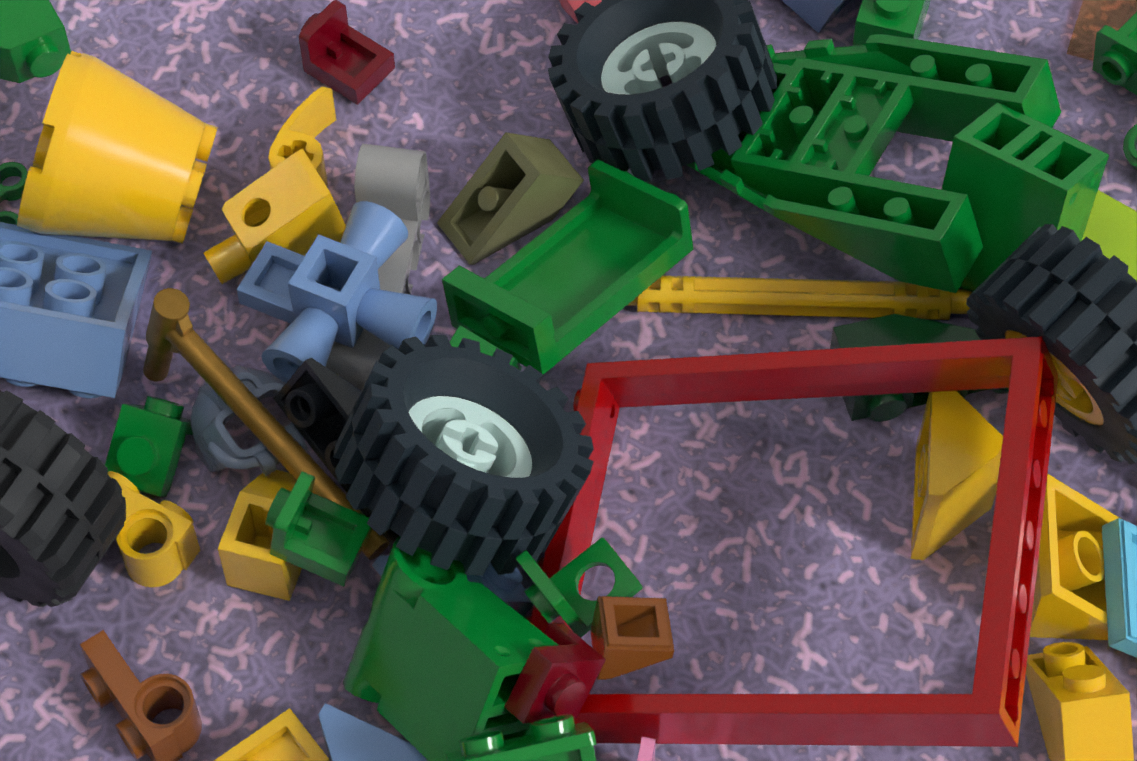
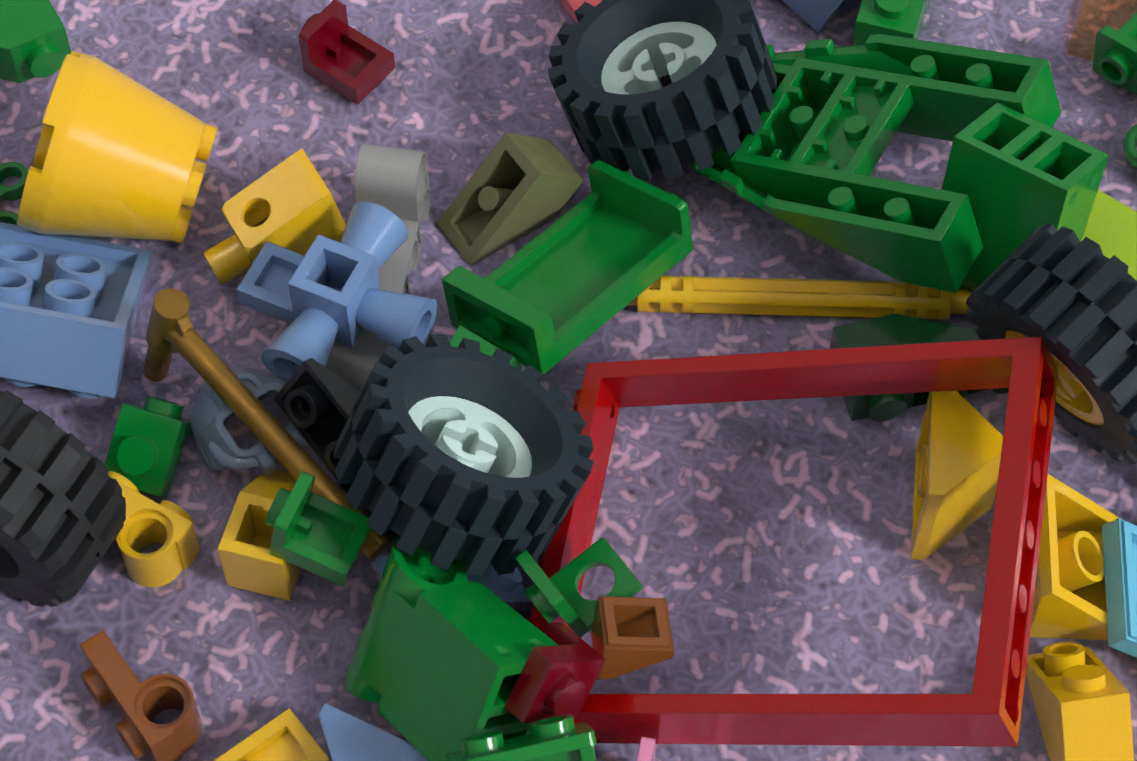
yellow panel [268,87,336,188] -> none

